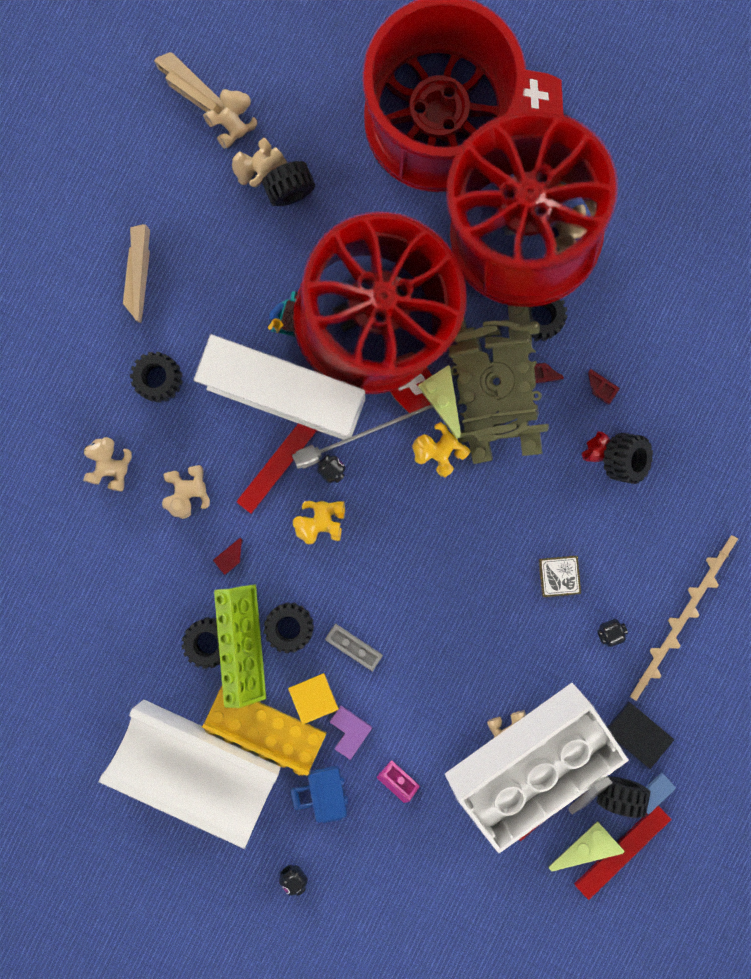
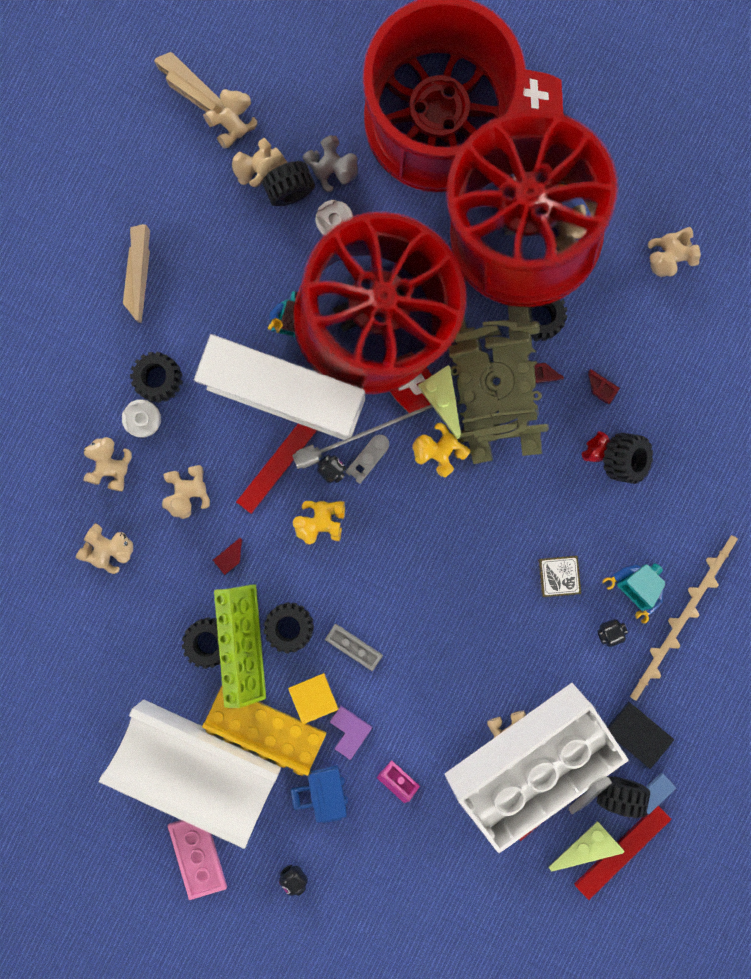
none -> tan animal [75,523,133,574]
none -> white tile [122,400,161,437]
none -> bright pink tile [168,820,227,900]
none -> light grey animal [302,135,358,192]
none -> white tile [316,200,353,236]
none -> light grey plate [345,435,389,484]
none -> torso [602,563,665,623]
none -> tan animal [648,227,701,277]

